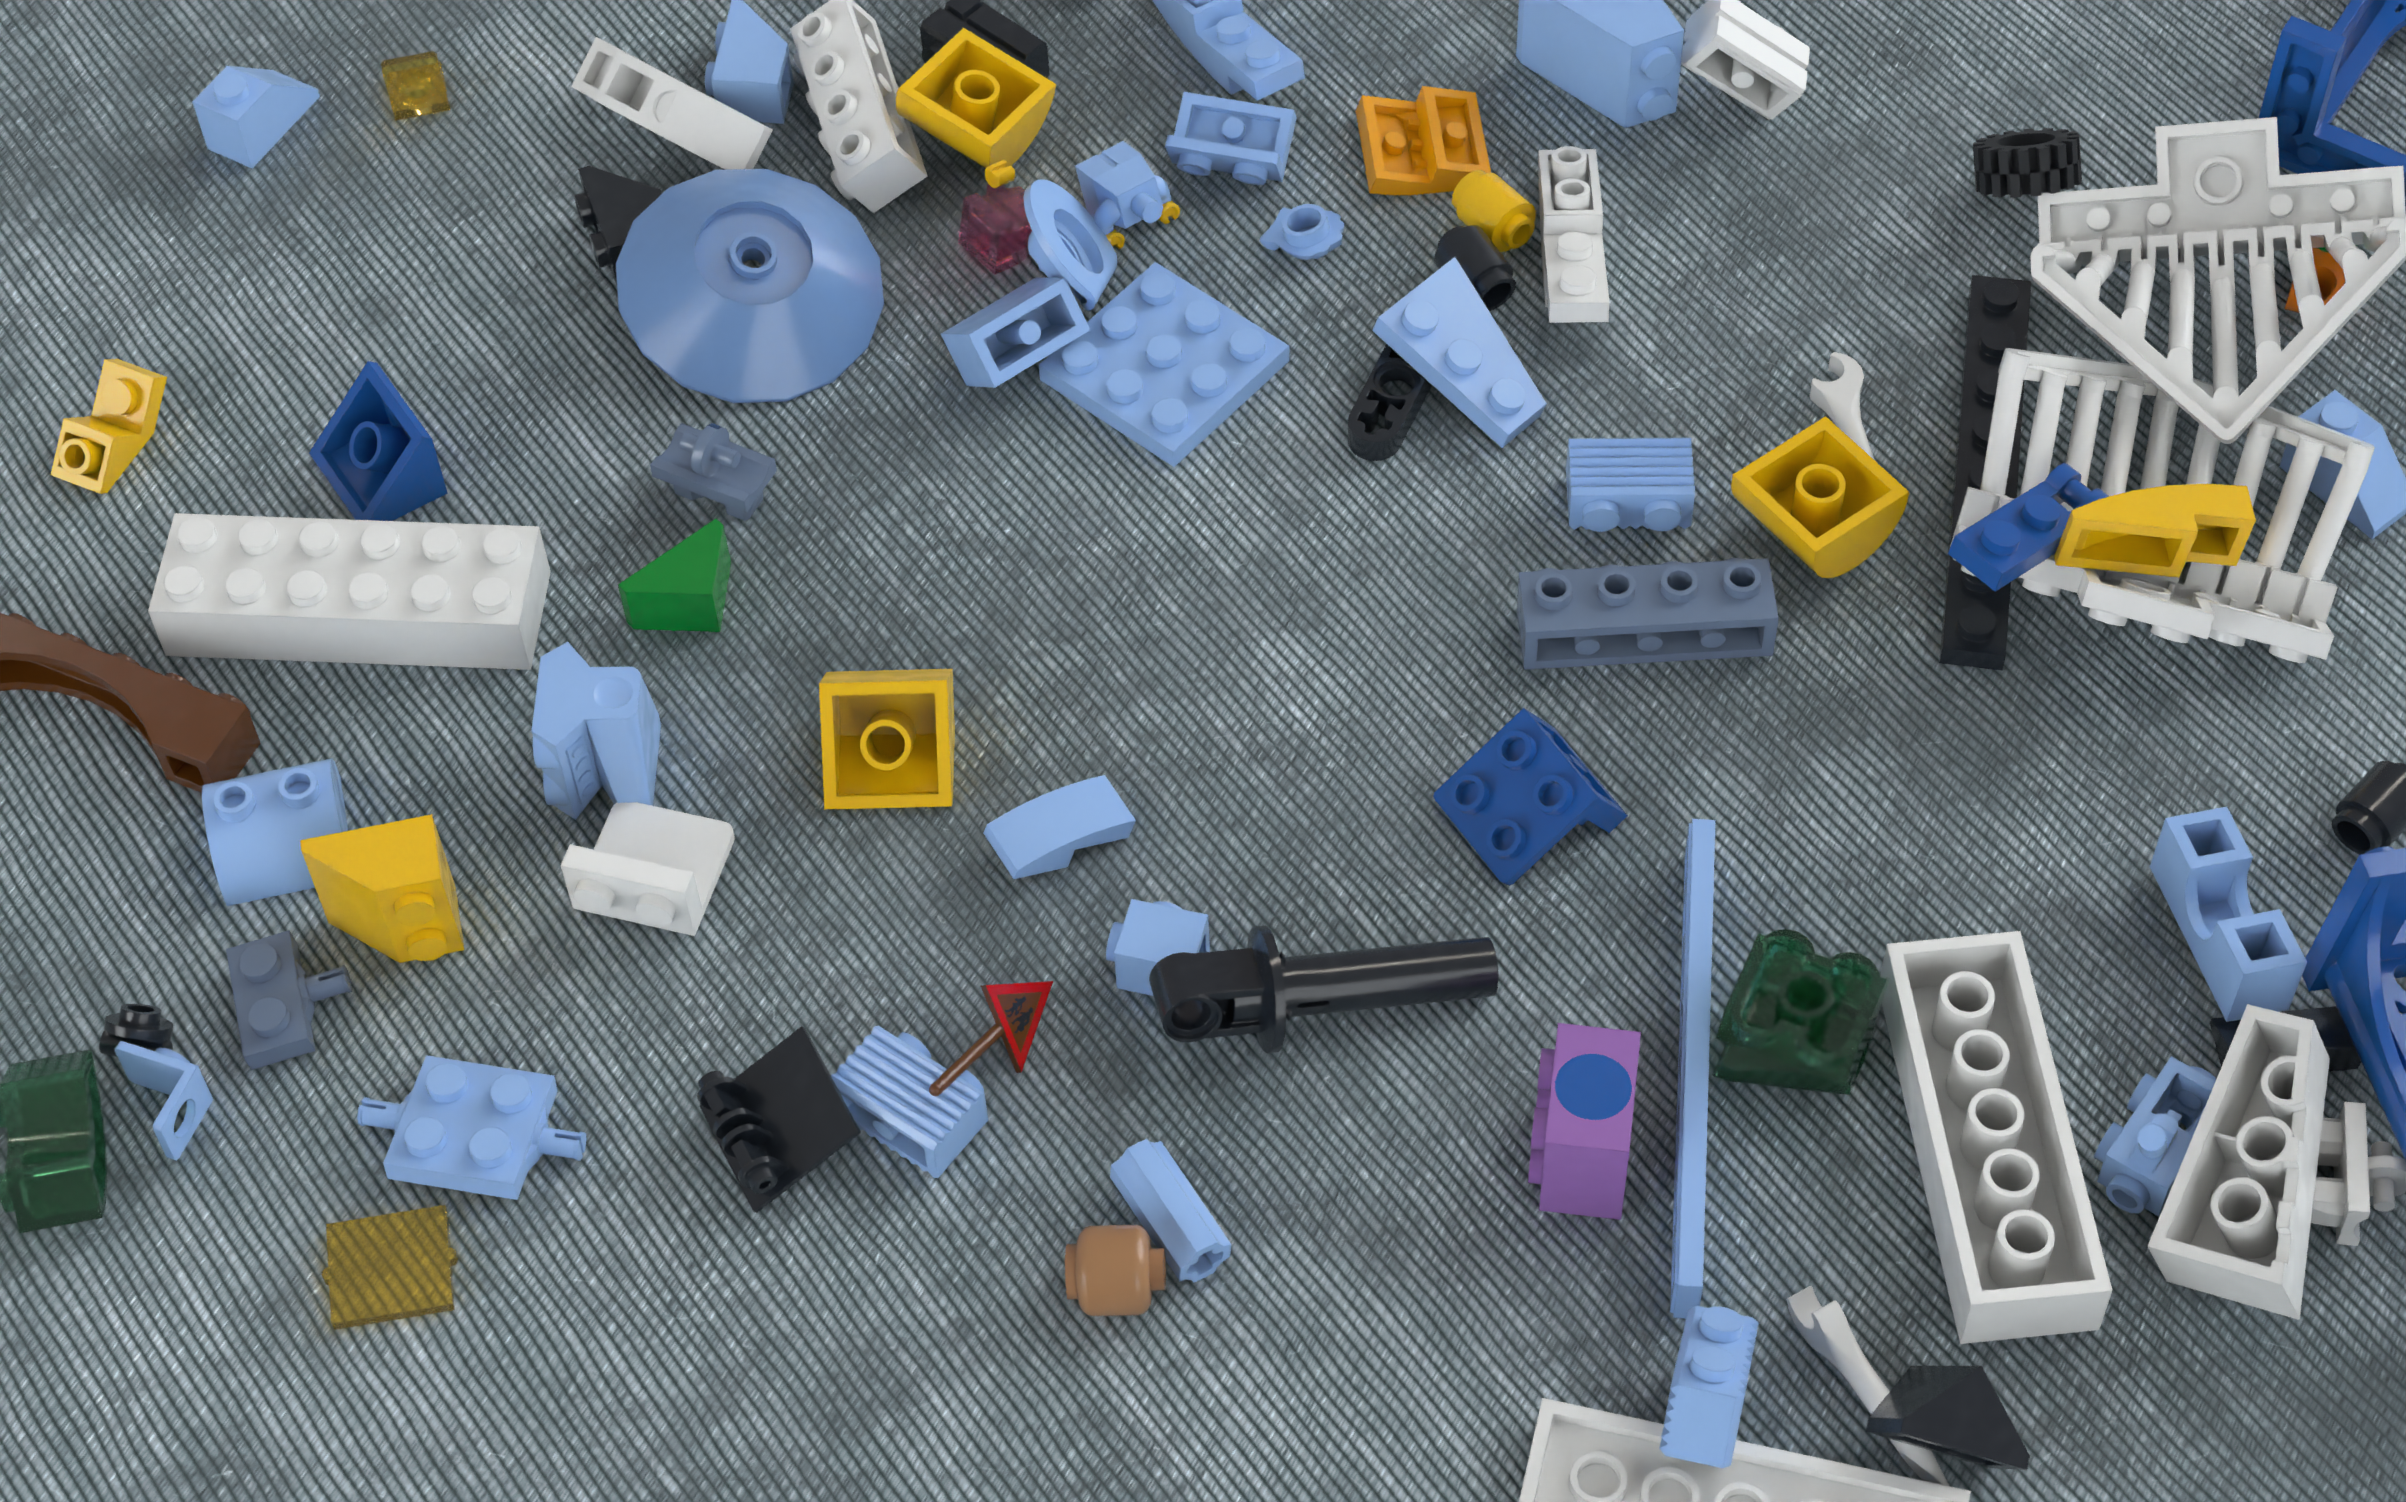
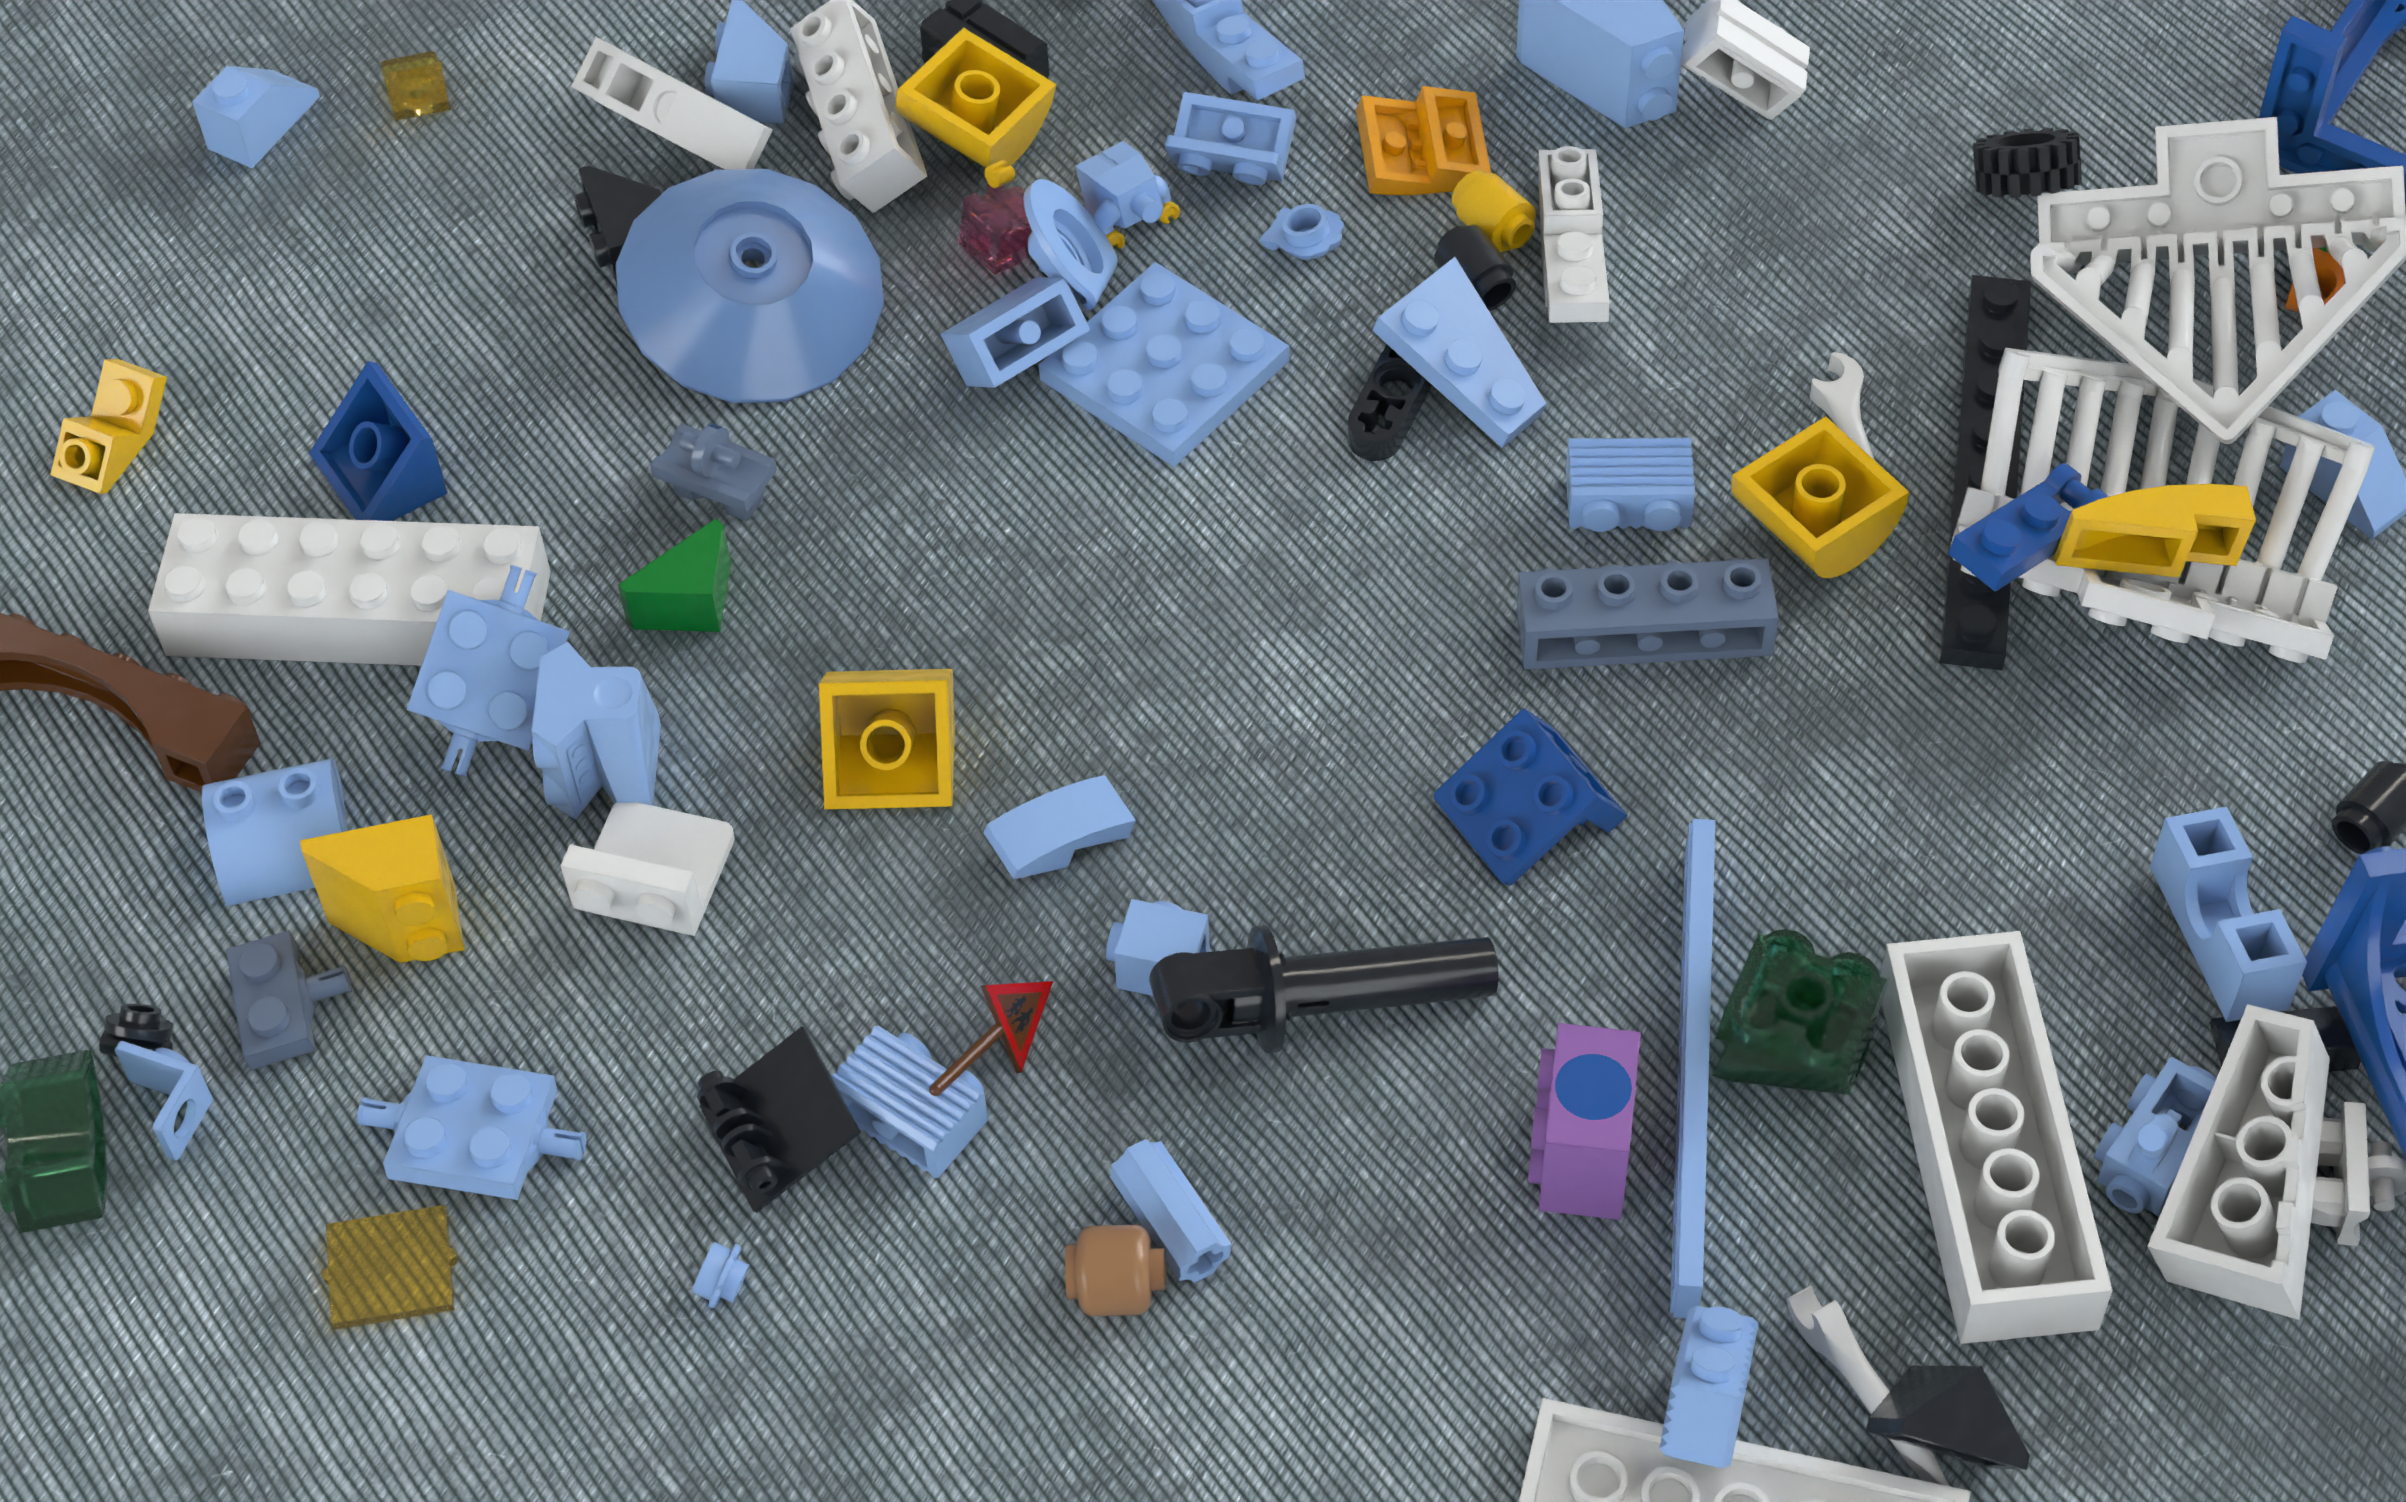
none -> light blue plate [406,565,570,777]
none -> light blue plate [692,1242,750,1308]

